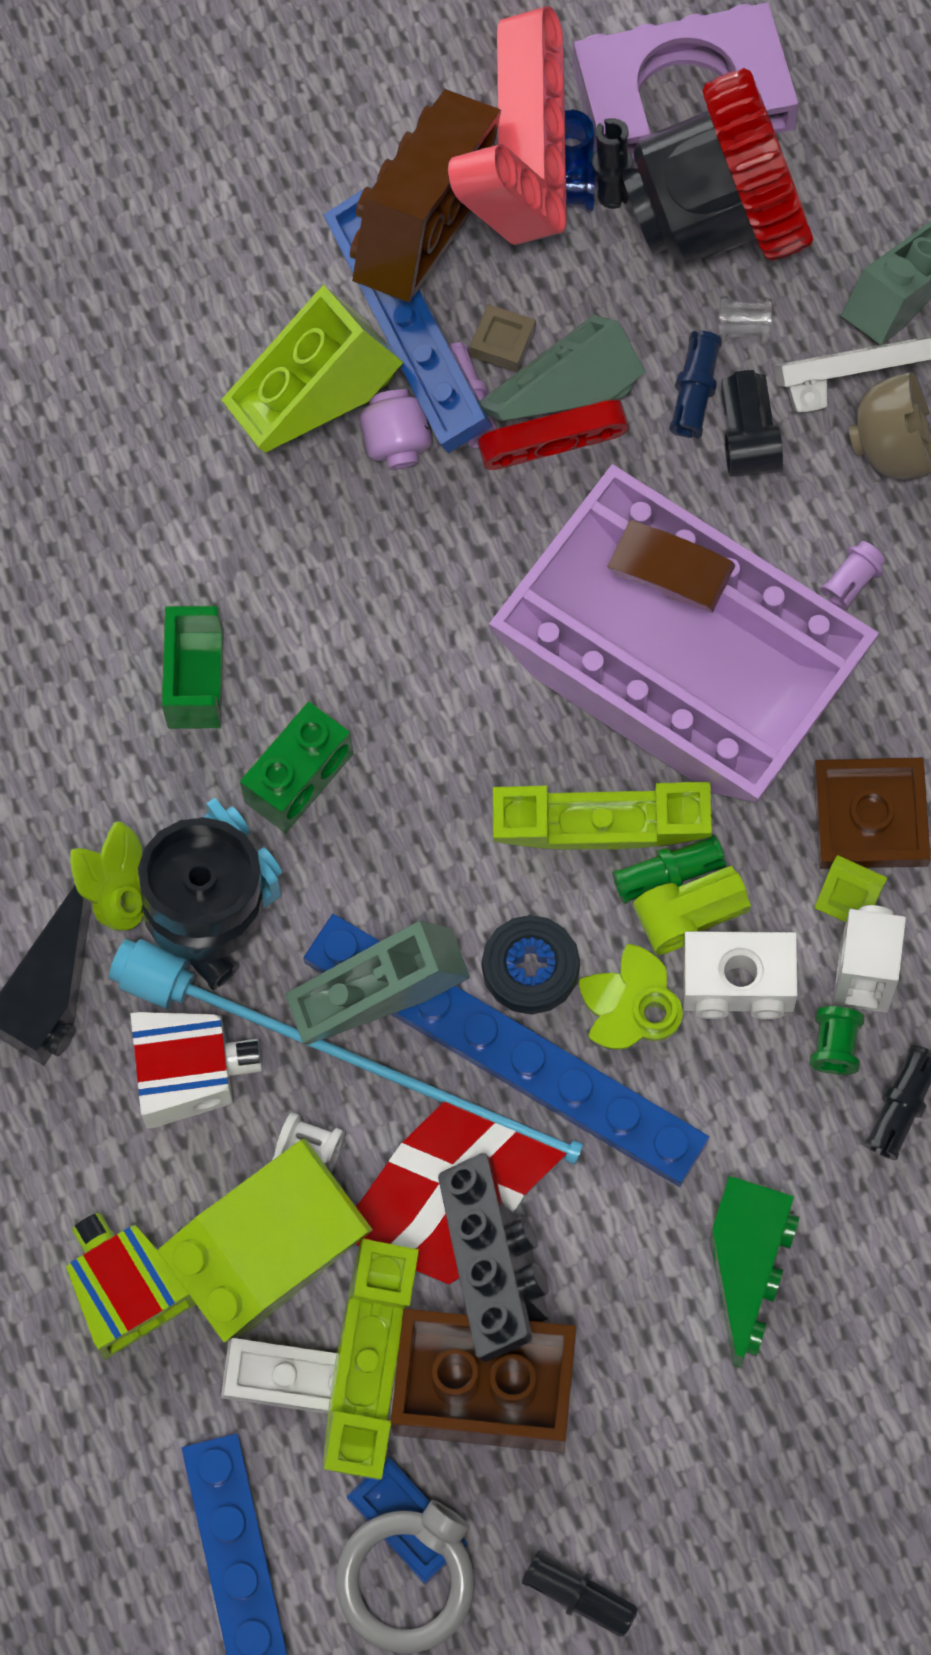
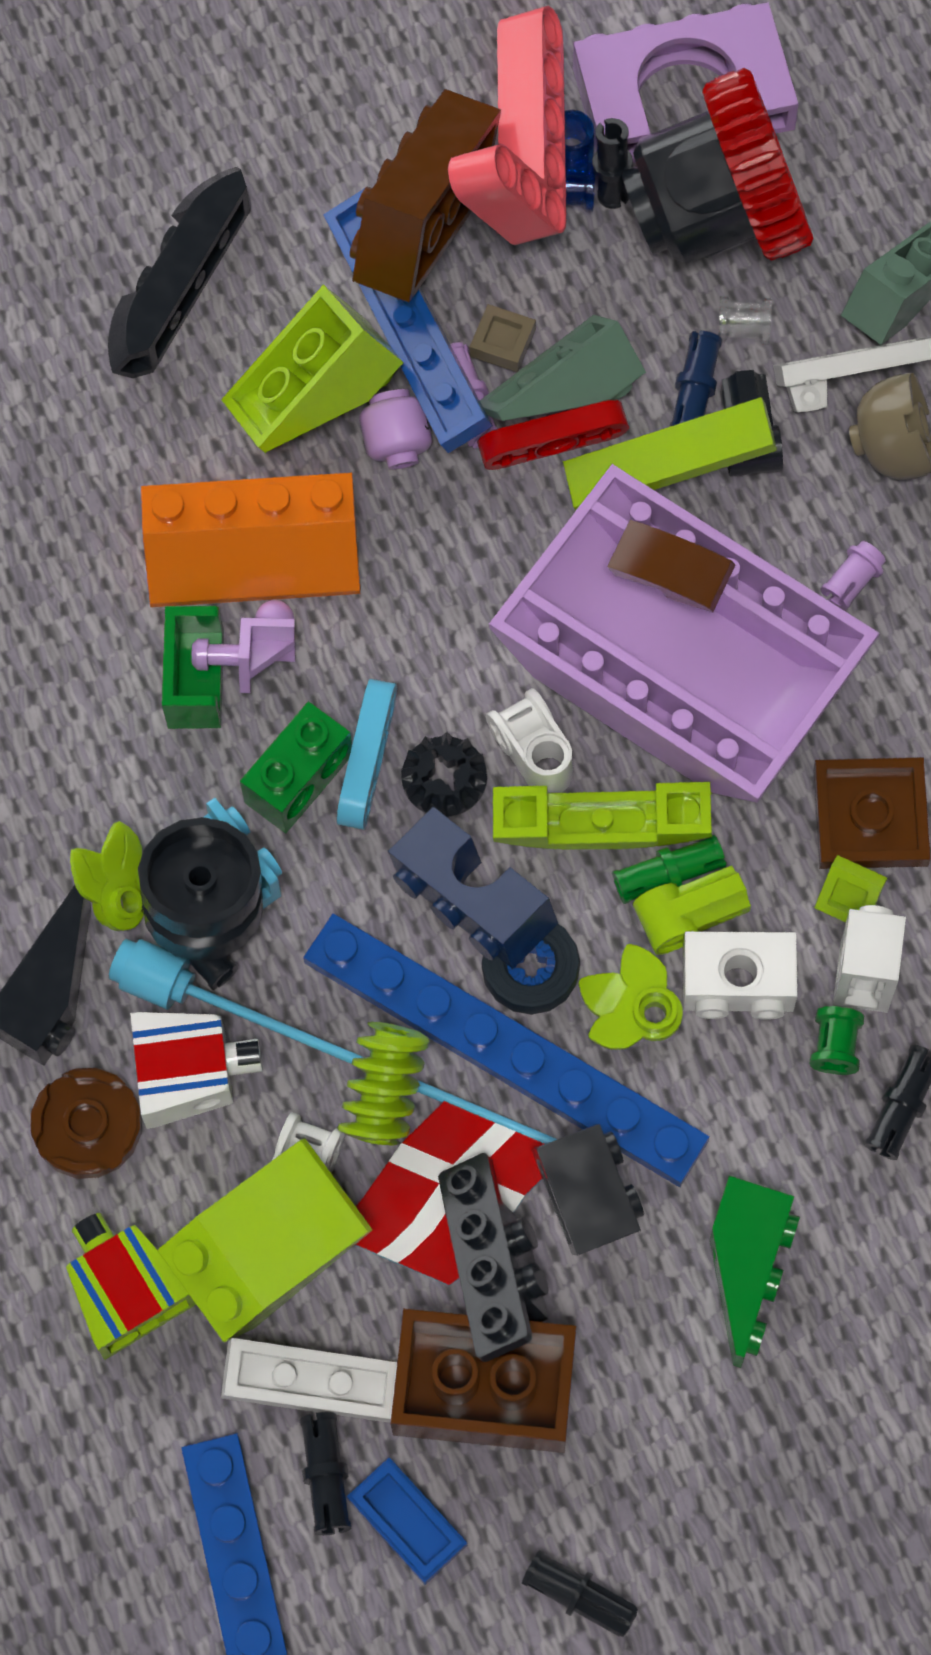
sand green slope [285,920,470,1045] -> none
lime slope [323,1239,419,1480] -> none
light grey piece [336,1500,474,1653] -> none
none -> reddish brown tile [31,1068,142,1179]
none -> black brick [108,167,250,378]
none -> orange slope [141,472,360,607]
none -> lavender piece [192,600,295,693]
none -> black pin [300,1412,352,1536]
none -> medium azure beam [337,679,397,830]
none -> lime piece [337,1021,430,1146]
none -> dark blue arch [388,807,558,969]
none -> black gear [401,732,487,817]
none -> white piece [485,688,573,793]
none -> black piece [531,1124,644,1256]
none -> lime tile [563,397,777,510]

